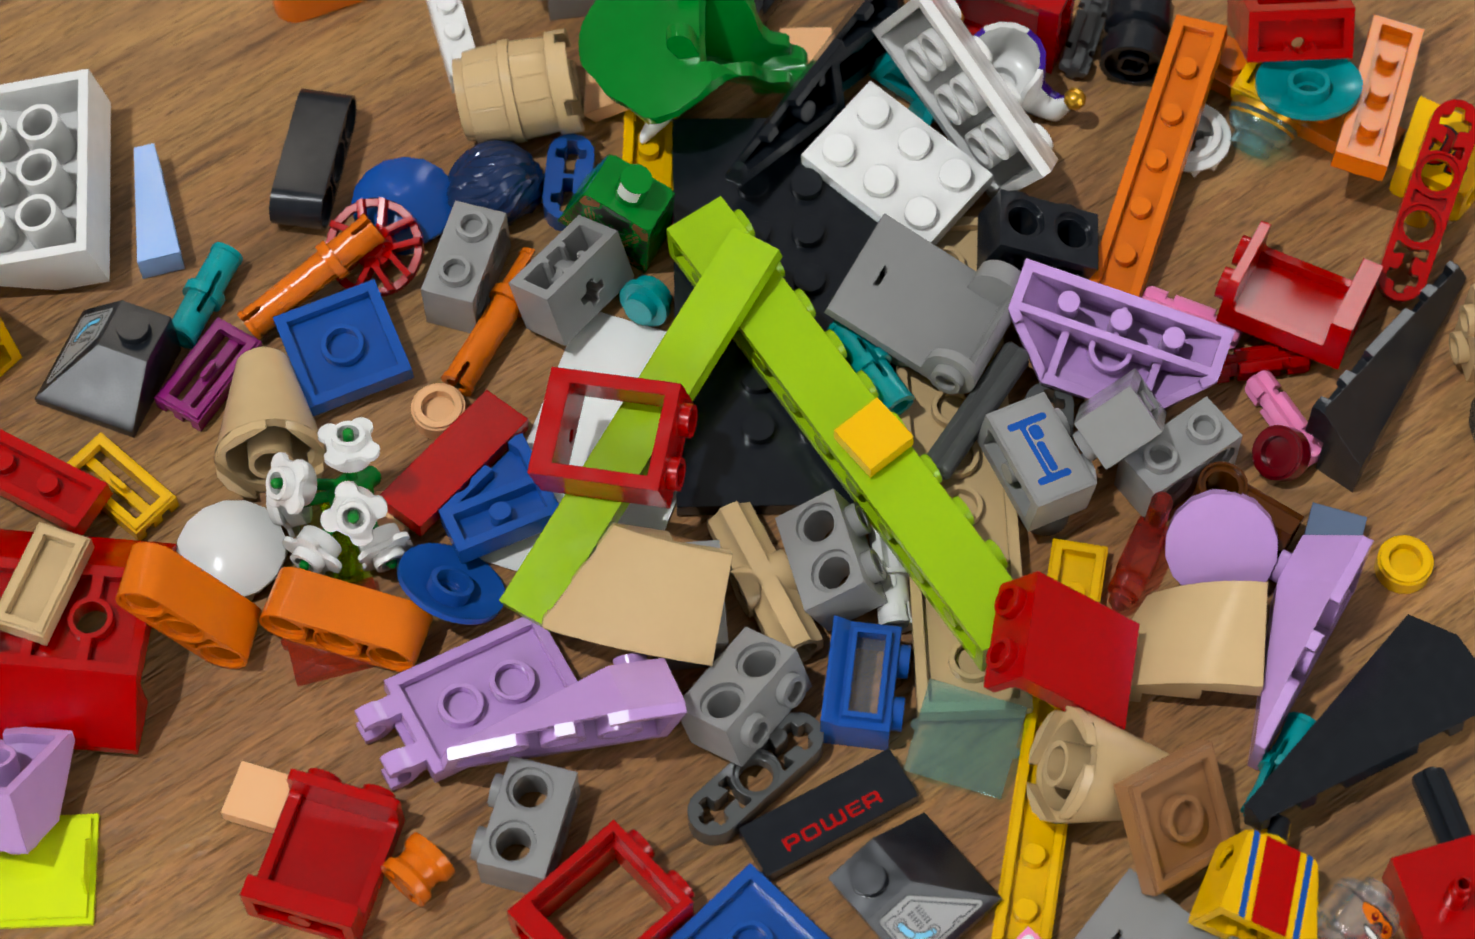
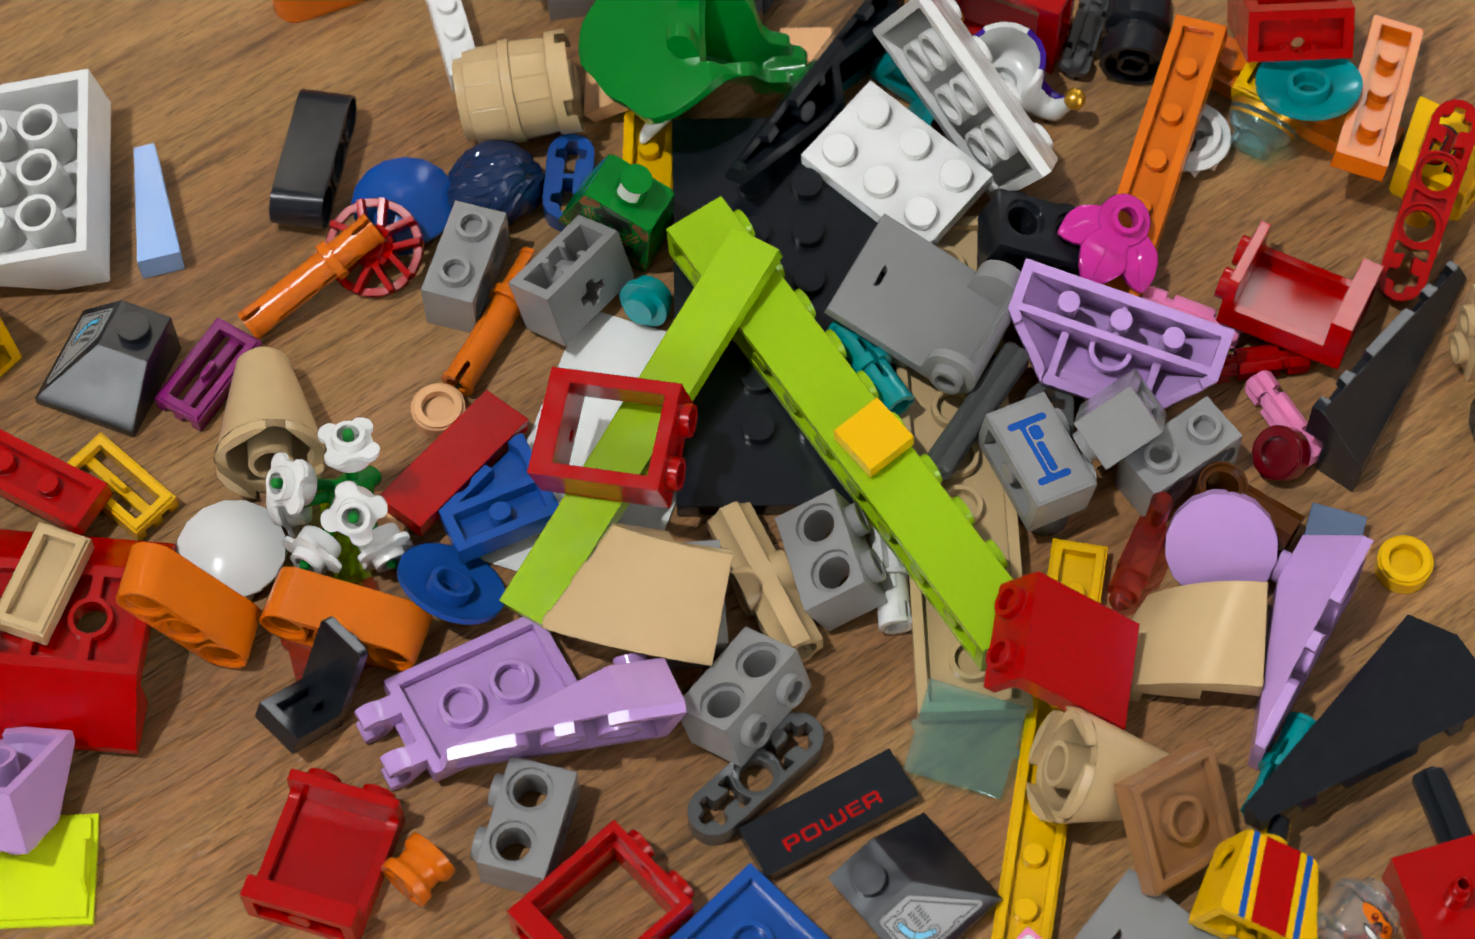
teal pin [172,242,244,349] -> none
light nougat tile [221,761,290,834] -> none
blue plate [273,279,414,417] -> none
blue window [820,616,912,750] -> none
none -> black bracket [255,616,368,754]
none -> dark pink plate [1057,194,1158,294]

